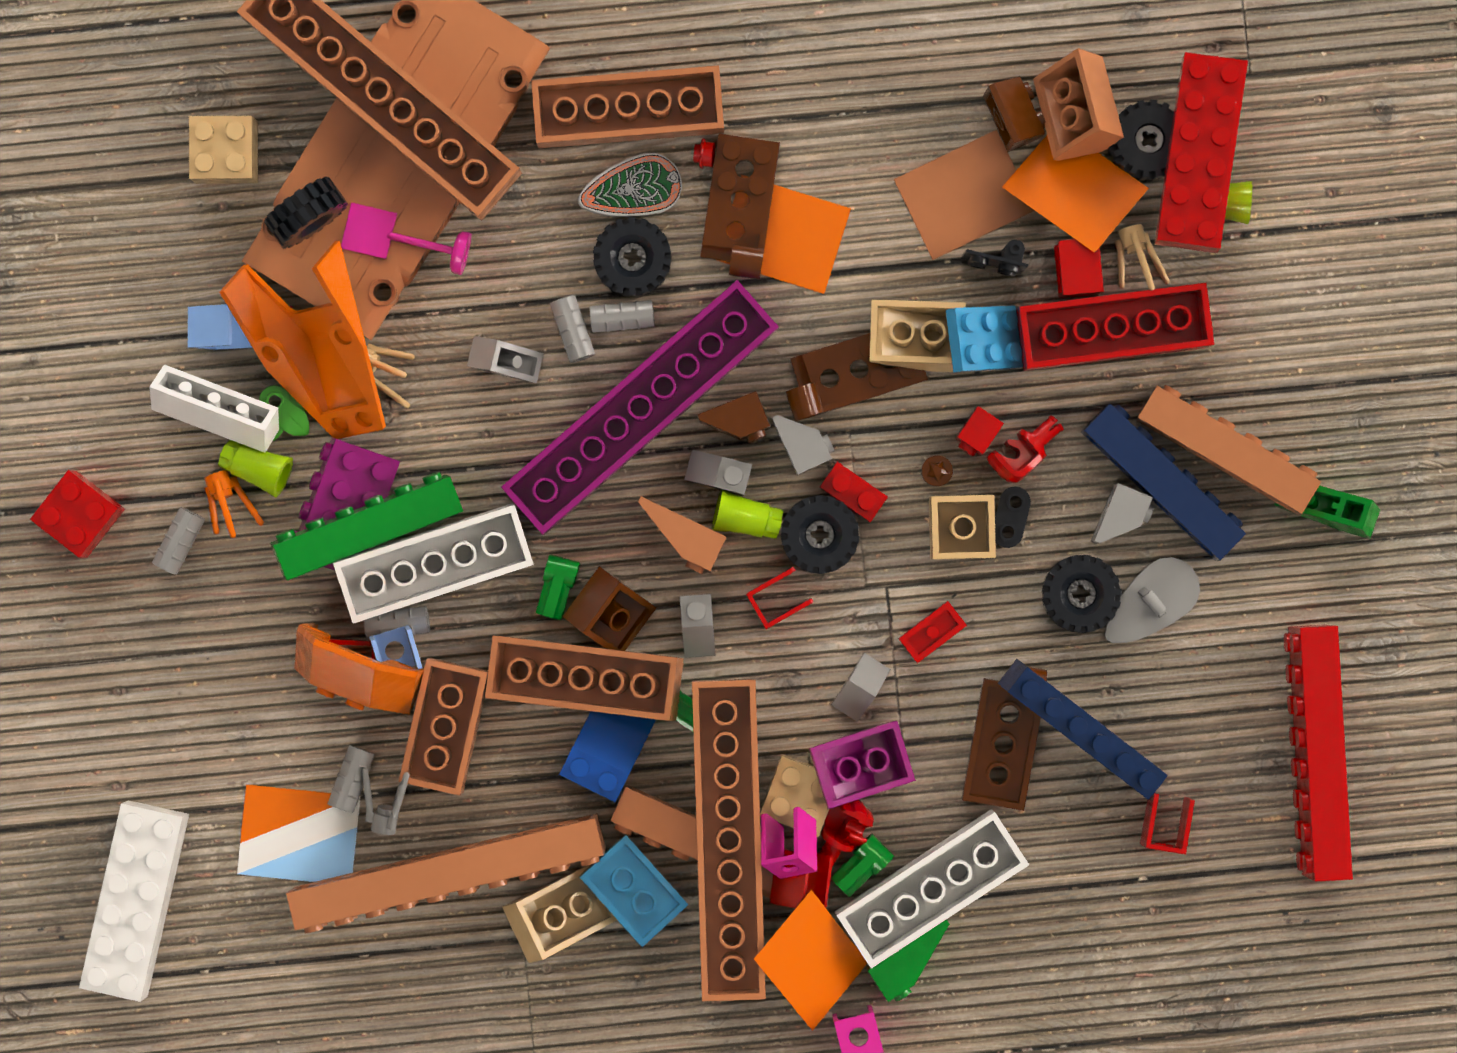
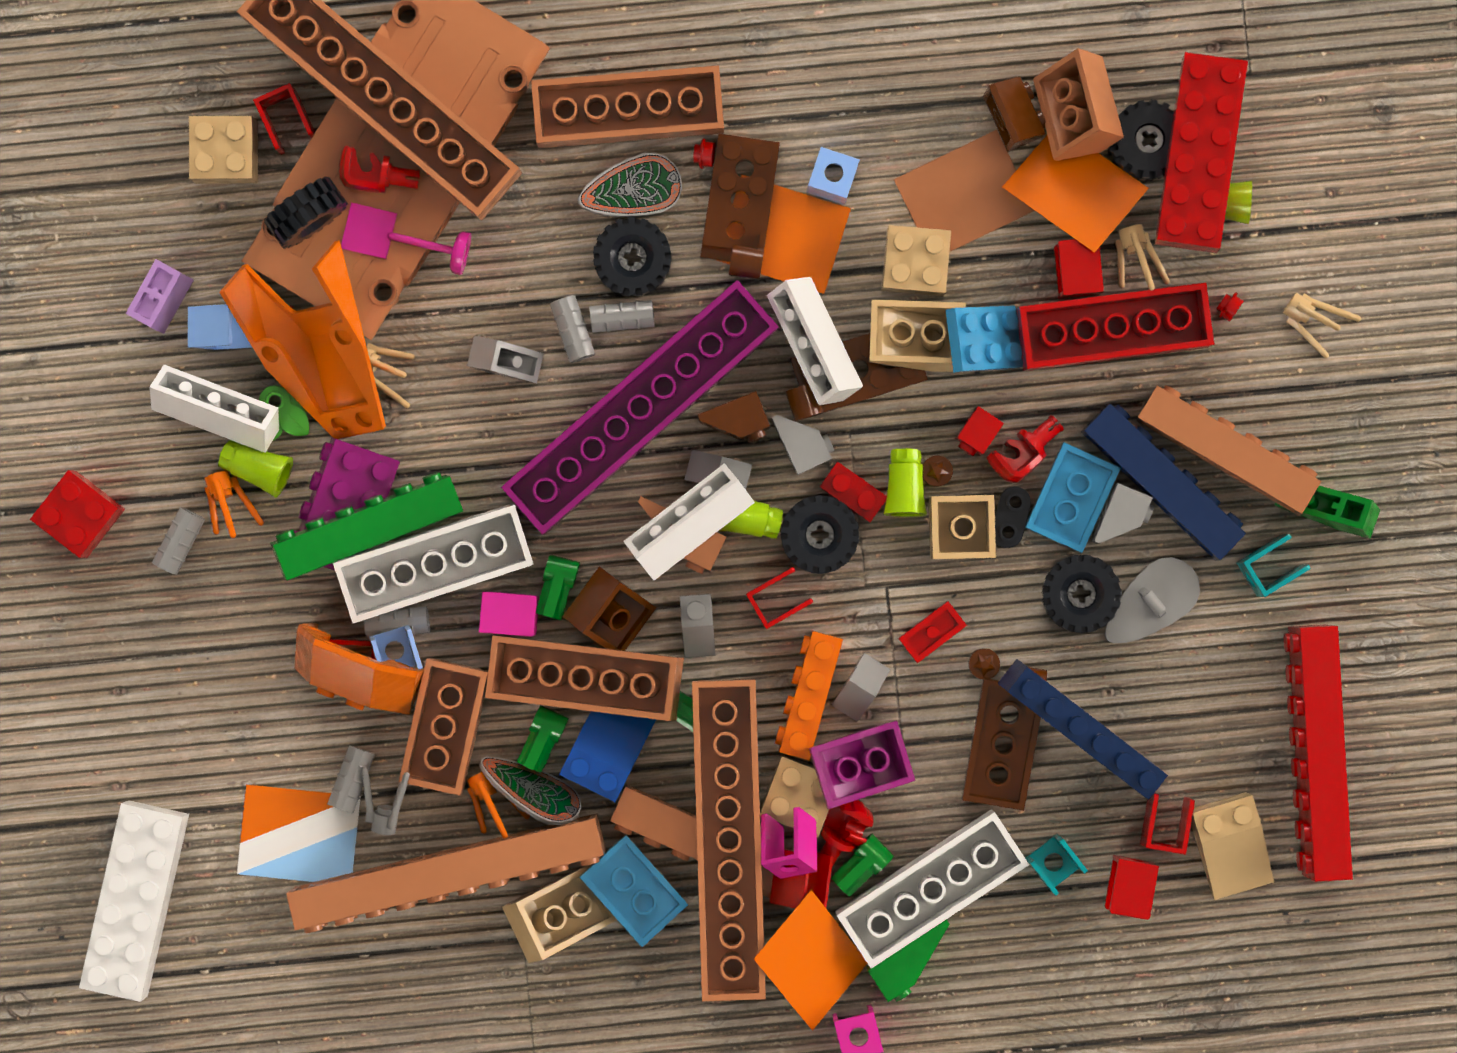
black hinge [961,239,1028,277] -> none
none -> lavender hinge [126,259,194,334]
none -> red piece [253,83,315,155]
none -> red piece [338,146,420,193]
none -> orange plant [466,772,530,839]
none -> dark pink piece [479,591,539,637]
none -> shield [479,757,582,825]
none -> green piece [517,705,569,773]
none -> white brick [623,463,755,580]
none -> white brick [767,277,863,405]
none -> orange brick [775,630,843,761]
none -> light blue piece [807,147,860,205]
none -> tan brick [881,225,951,296]
none -> lime plant [883,448,927,517]
none -> reddish brown tile [968,648,1000,680]
none -> dark azure plate [1025,442,1121,553]
none -> teal piece [1025,834,1088,896]
none -> red piece [1104,855,1159,920]
none -> tan slope [1191,792,1274,900]
none -> red plate [1216,292,1244,322]
none -> teal piece [1236,534,1311,597]
none -> tan plant [1283,292,1361,358]

